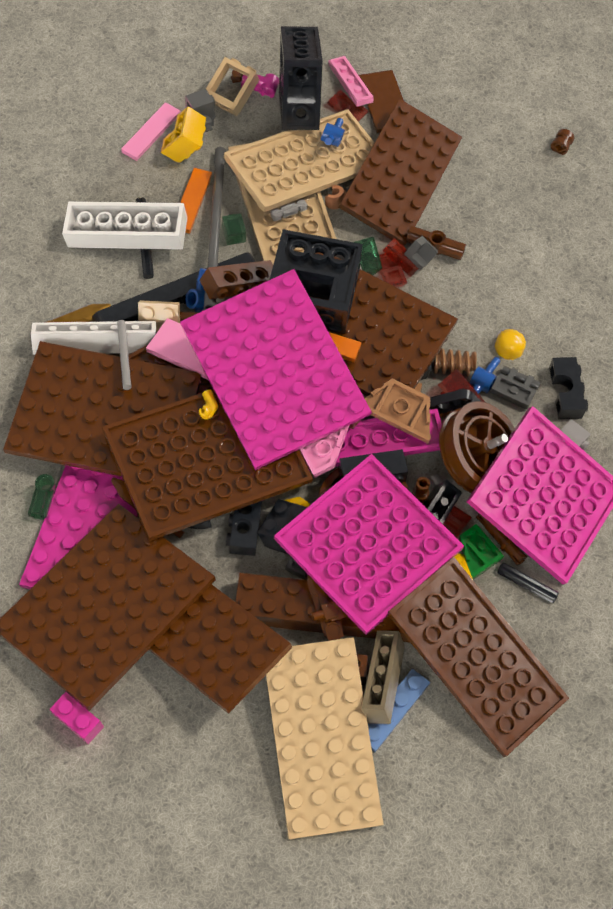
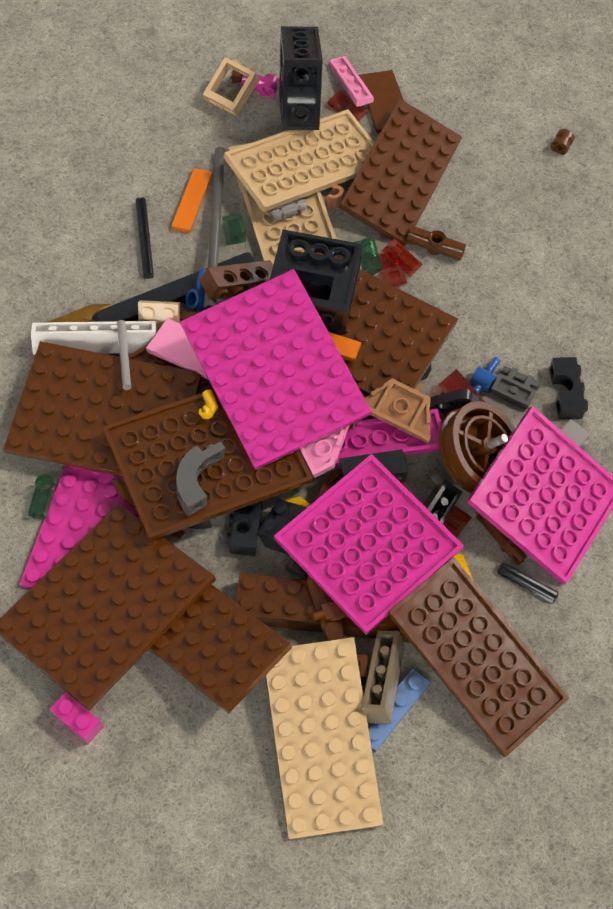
white brick [62,202,188,249] -> none
bright pink tile [121,102,180,161] -> none
yellow brick [161,106,206,163] -> none
dark grey brick [185,89,216,132] -> none
blue piece [321,118,345,147] -> none
dark grey panel [404,236,438,270] -> none
reddish brown pin [412,477,430,504] -> none
medium nougat piece [434,348,477,377] -> none
green wing [459,524,504,580] -> none
yellow hair [495,329,526,360] -> none
none -> dark grey arch [176,441,225,516]

